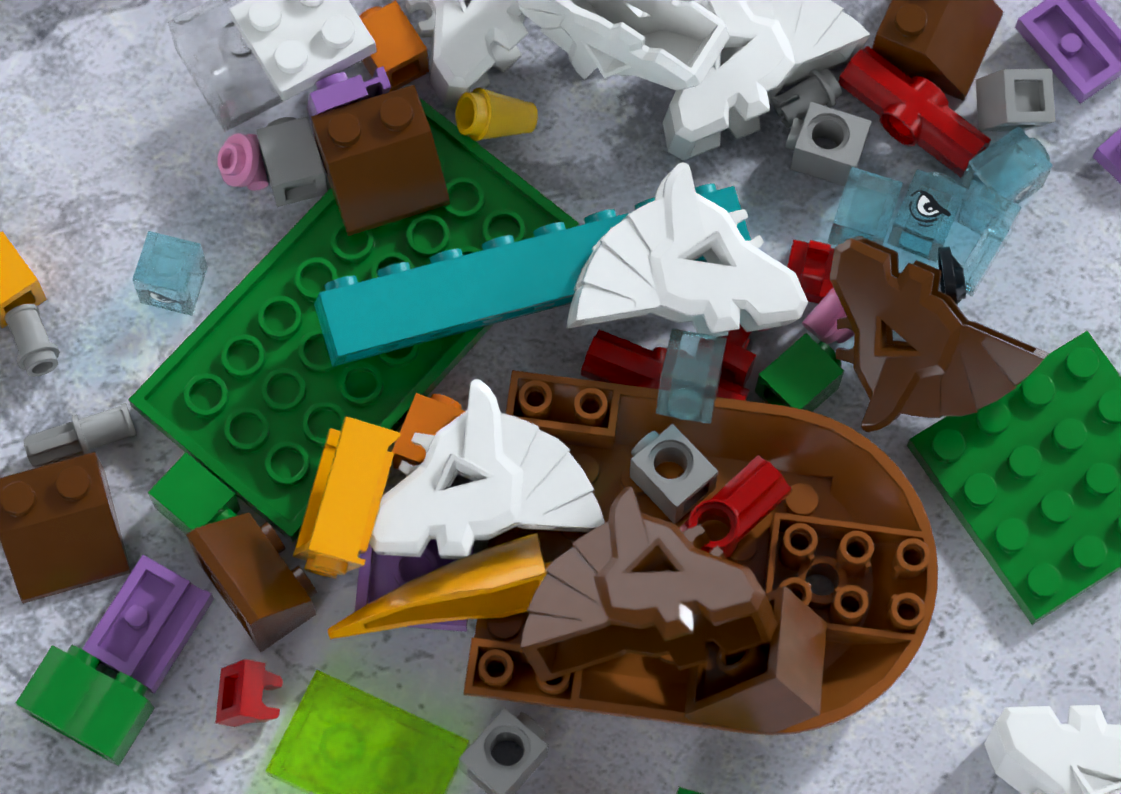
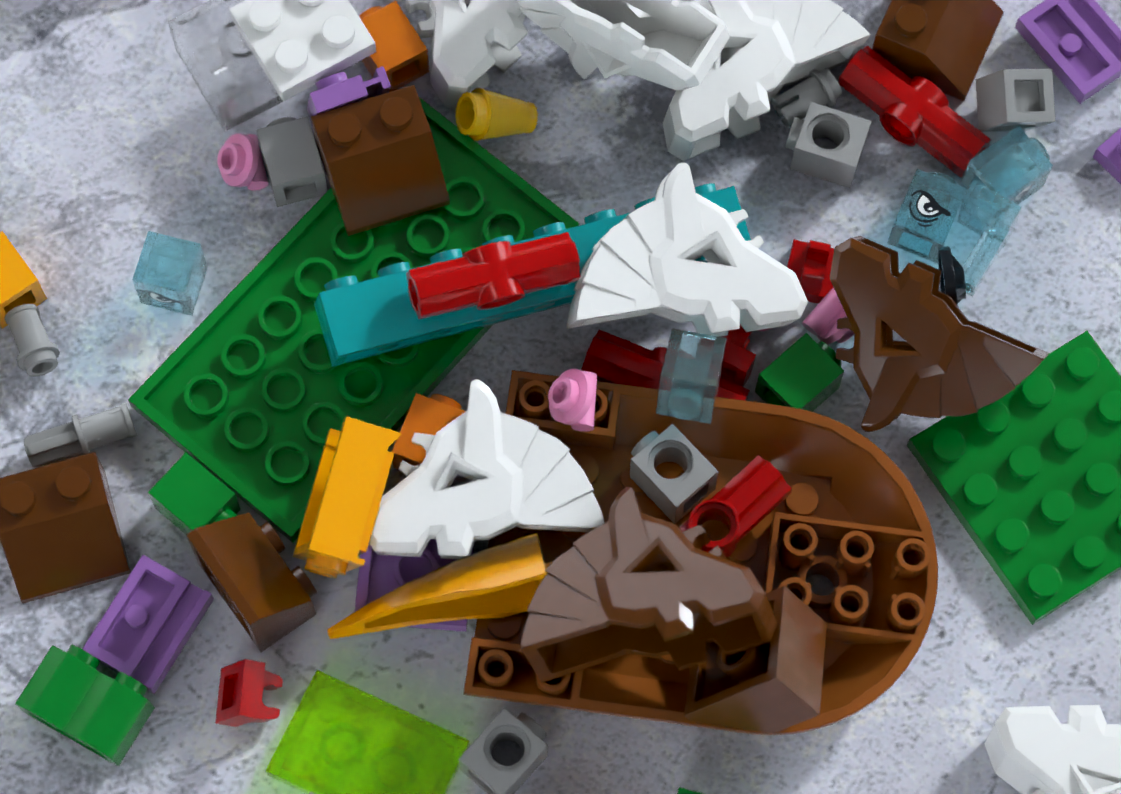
clear light blue brick [827,167,903,246] -> none
none -> red piece [406,232,581,319]
none -> bright pink plate [548,368,597,432]

